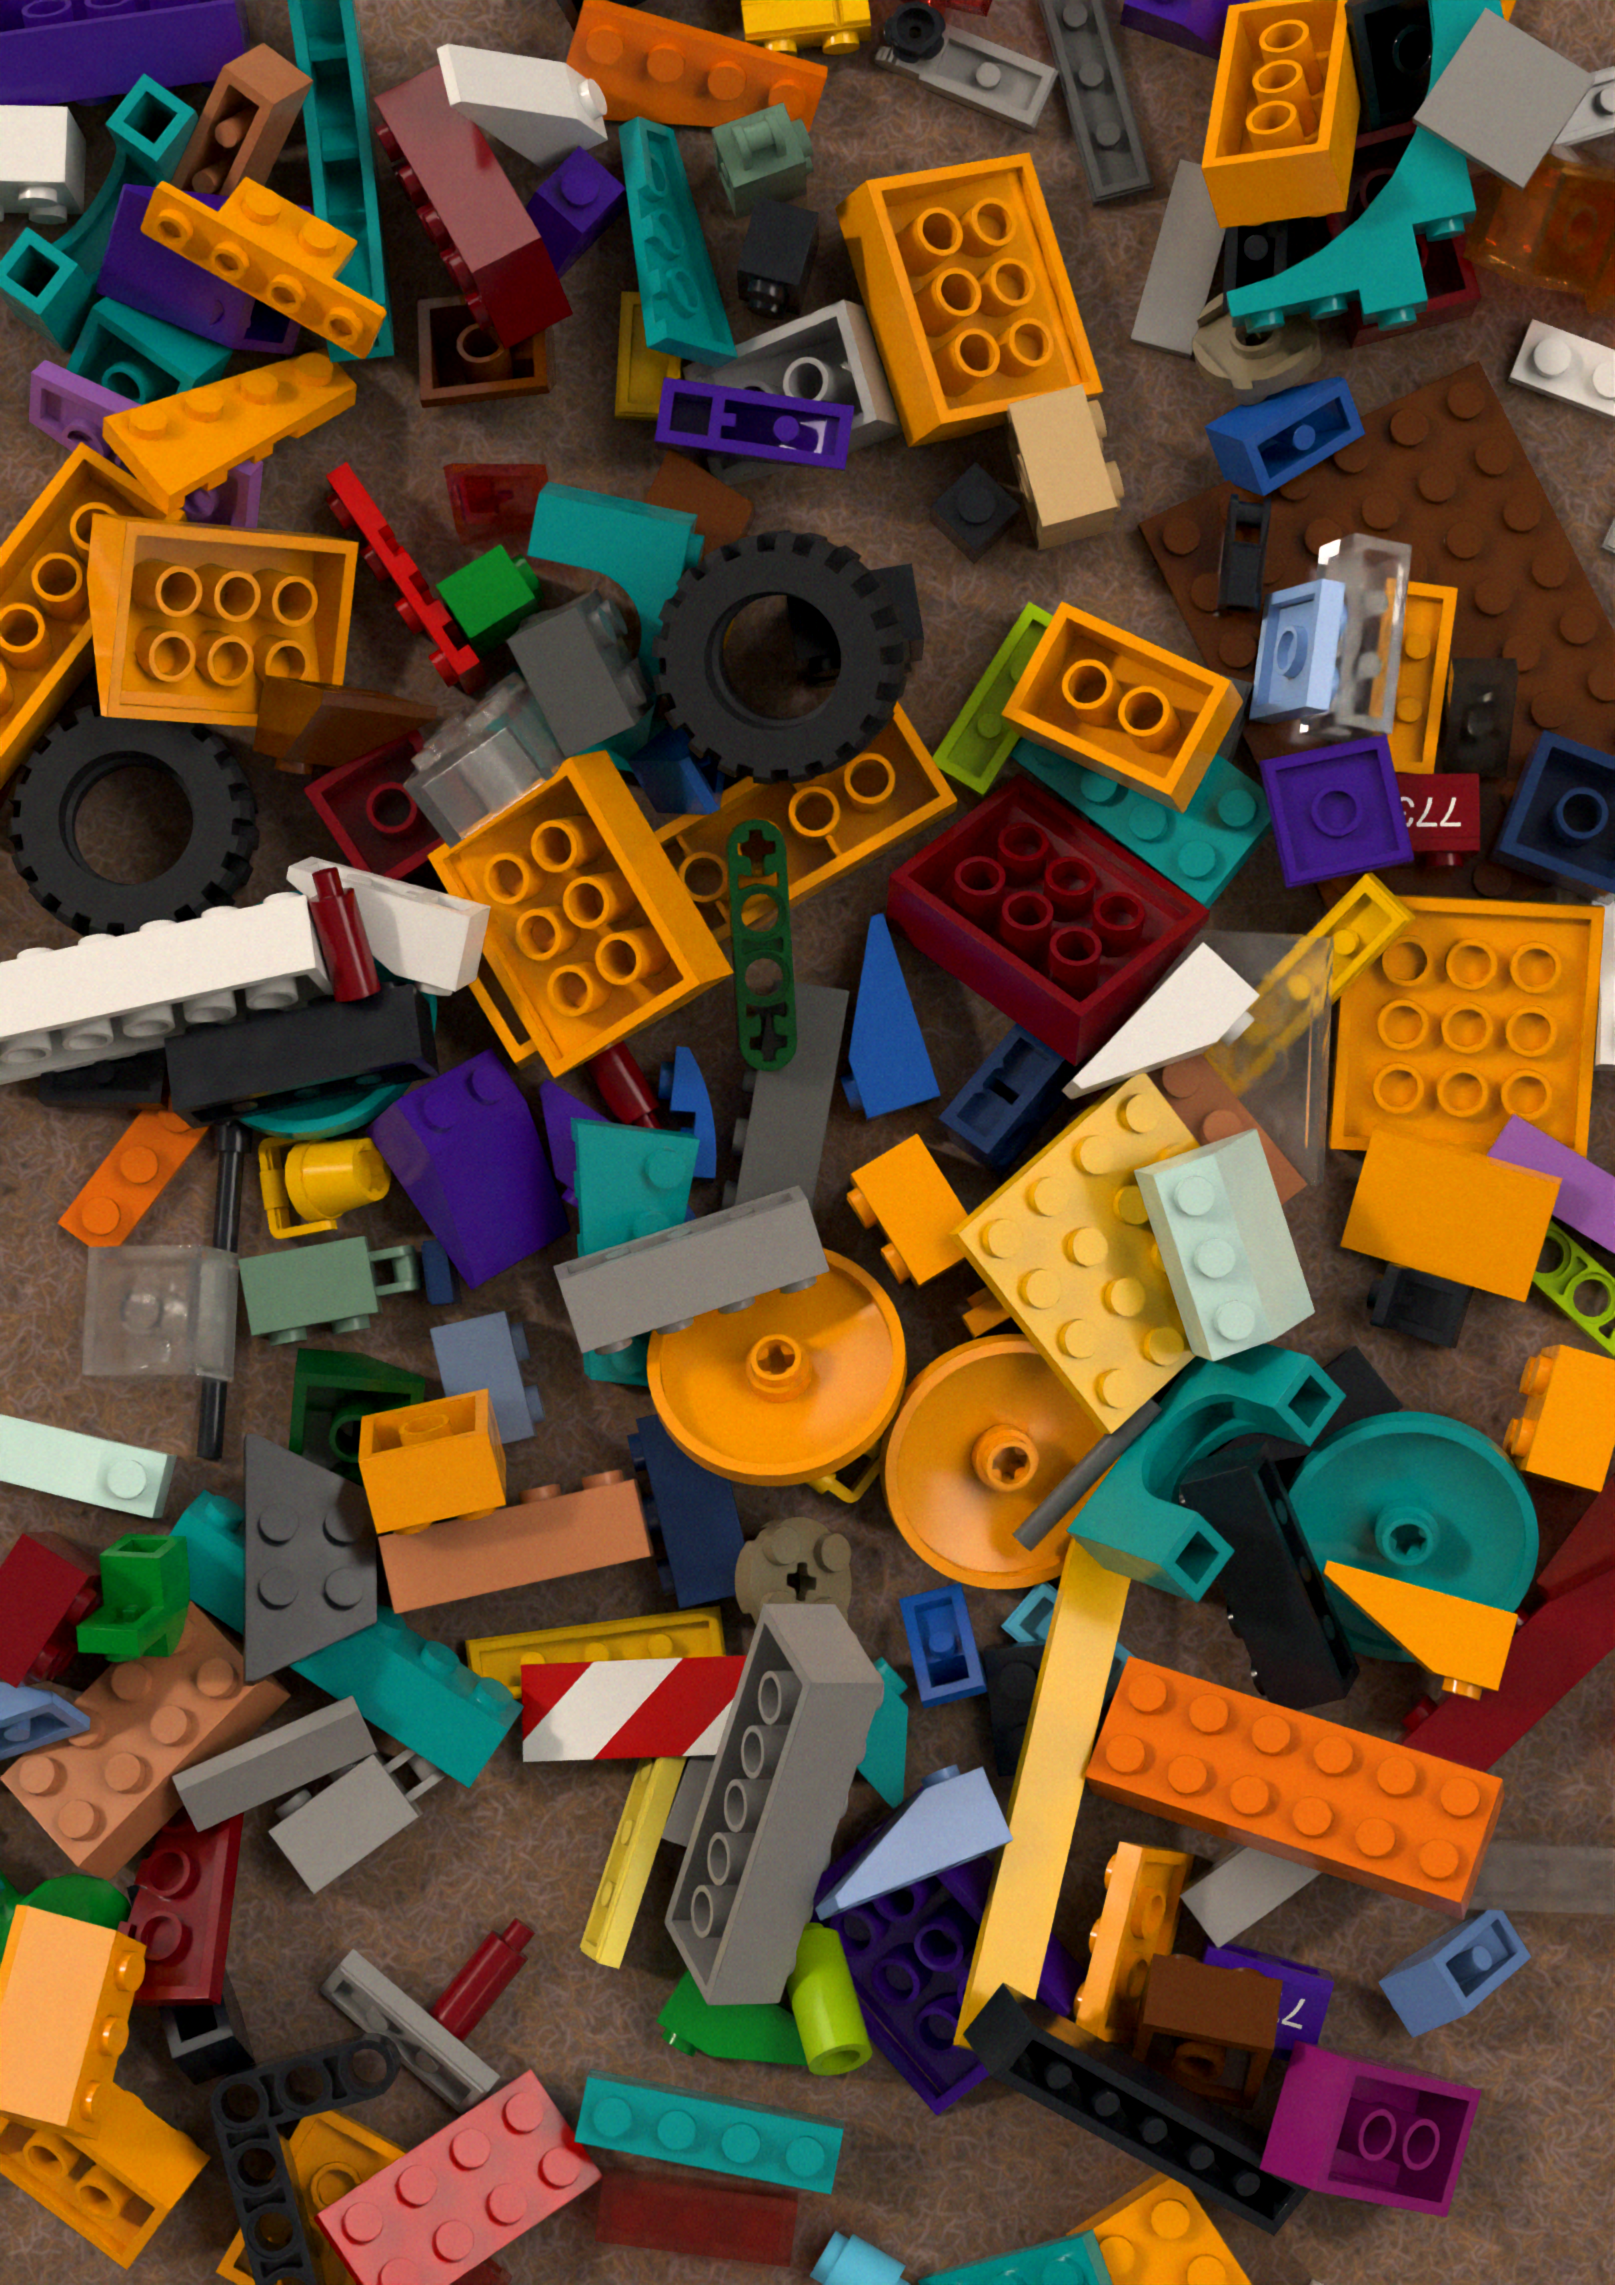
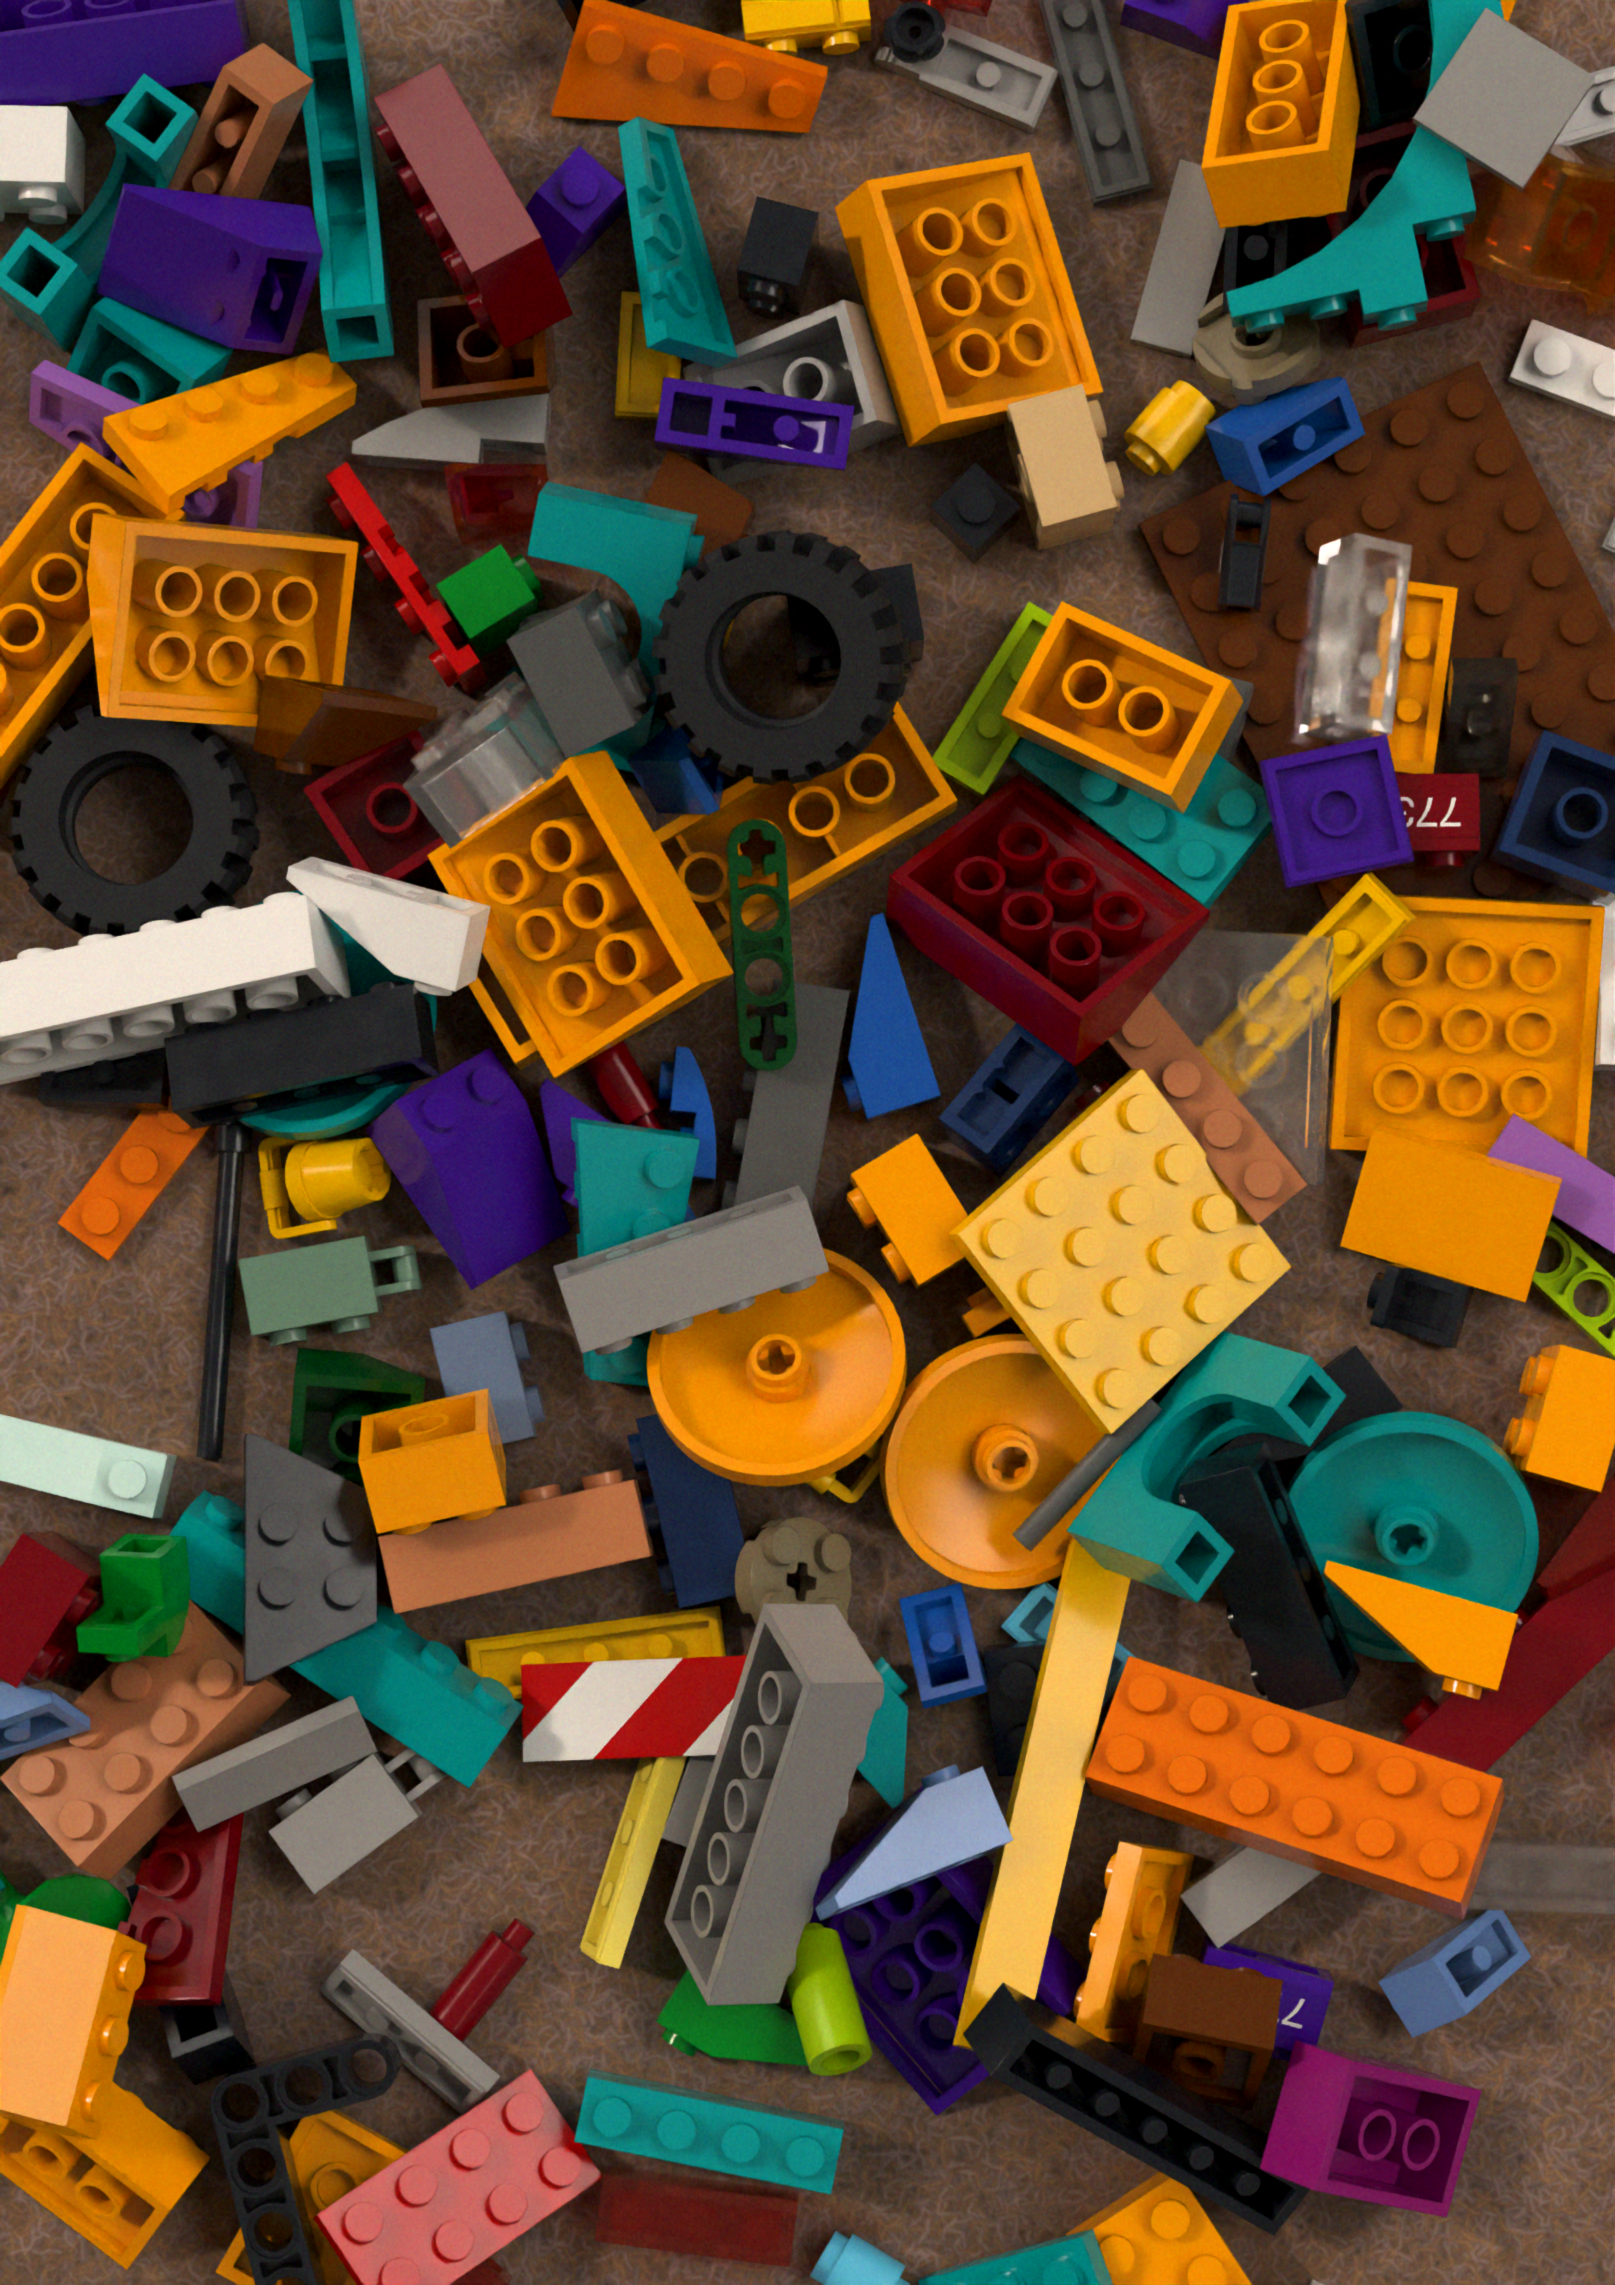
clear brick [82,1245,239,1383] -> none
light orange bracket [140,176,387,359] -> none
dark red cylinder [308,867,381,1002] -> none
dark blue tile [421,1239,462,1306] -> none
white slope [437,44,608,169] -> none
sand green brick [711,102,814,220] -> none
white slope [1062,942,1260,1099] -> none
light aqua slope [1134,1128,1315,1361] -> none
light blue plate [1249,578,1348,724] -> none
none -> light grey slope [352,394,551,475]
none -> yellow brick [1124,380,1216,476]

